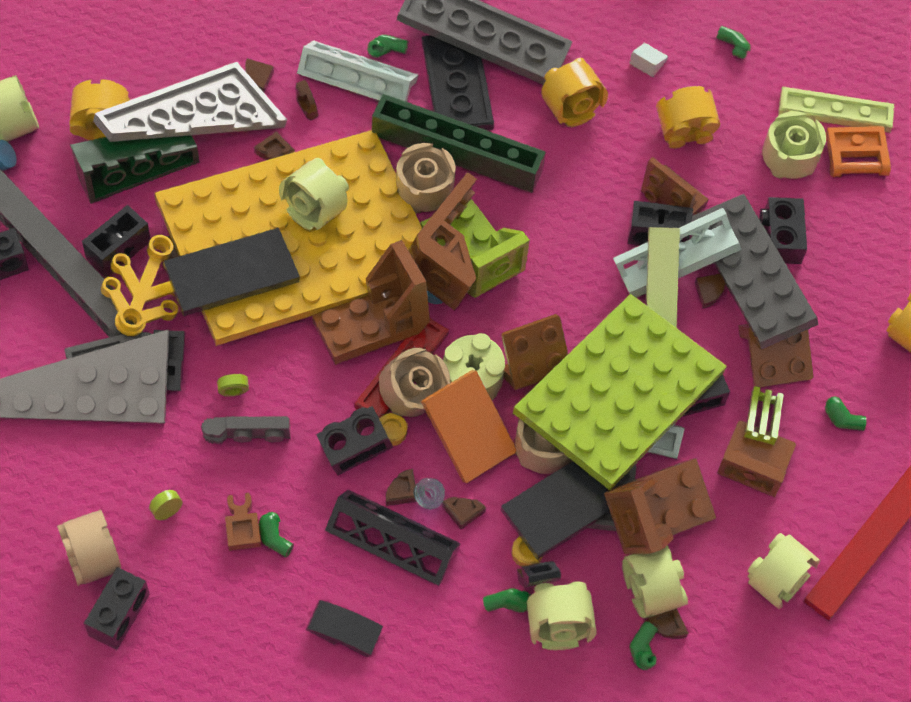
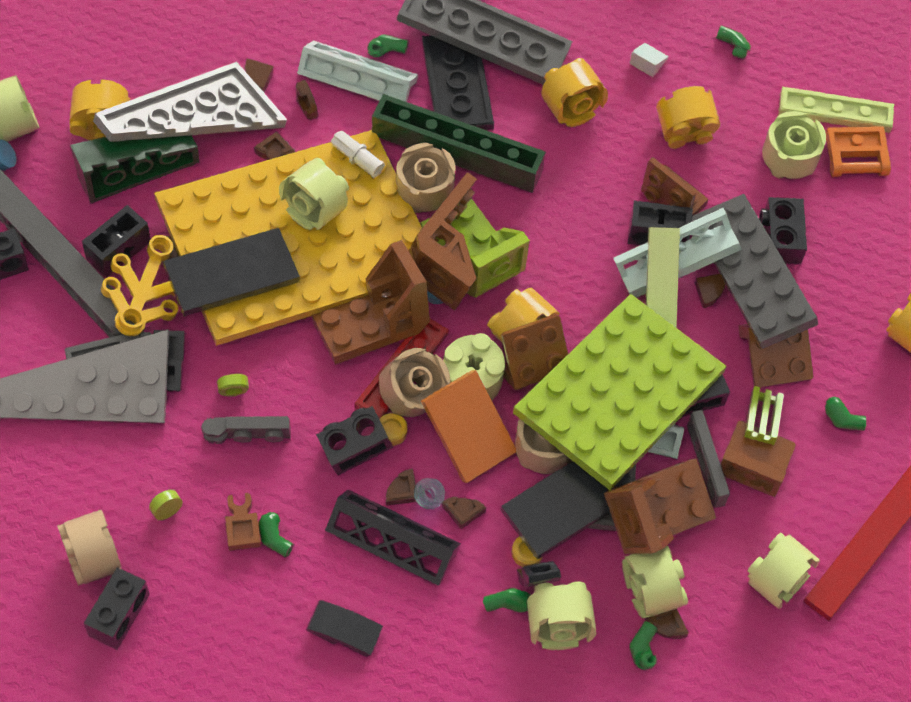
none -> white axle [331,131,385,178]
none -> yellow brick [487,288,560,343]
none -> dark grey tile [687,410,730,508]

